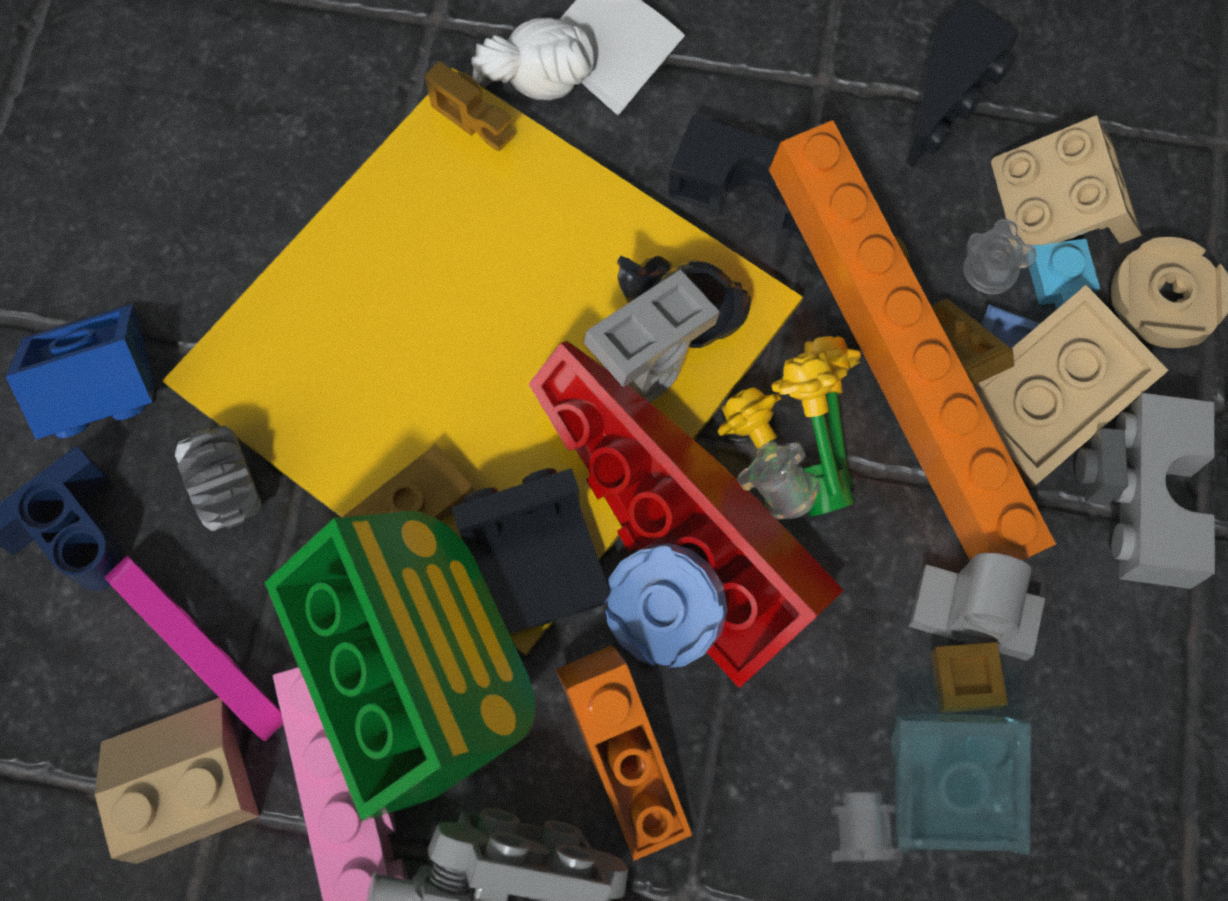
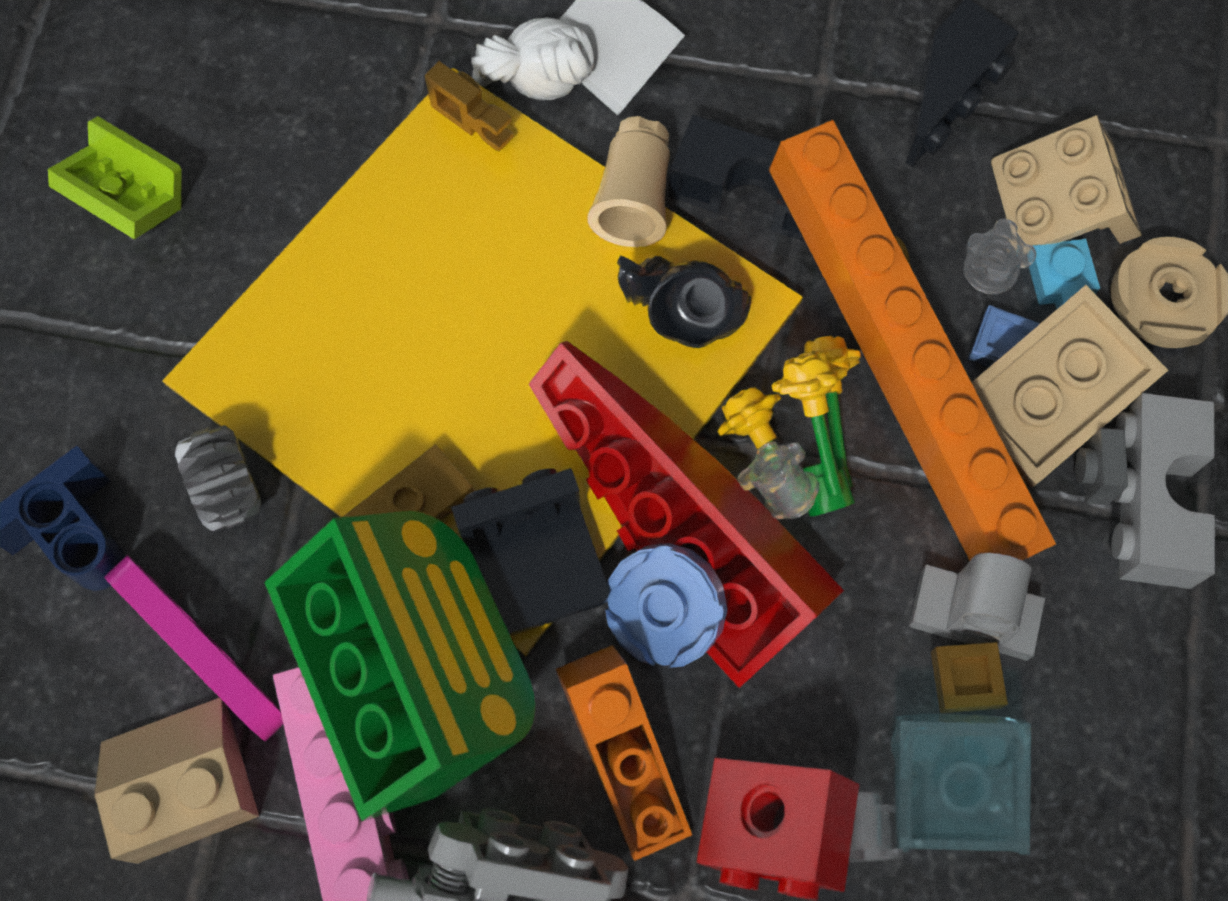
blue slope [6,304,155,440] -> none
light grey tile [584,269,720,402] -> none
pearl gold plate [931,298,1015,386] -> none
none -> lime bracket [48,116,182,240]
none -> tan plant [587,116,670,247]
none -> red brick [696,758,859,900]

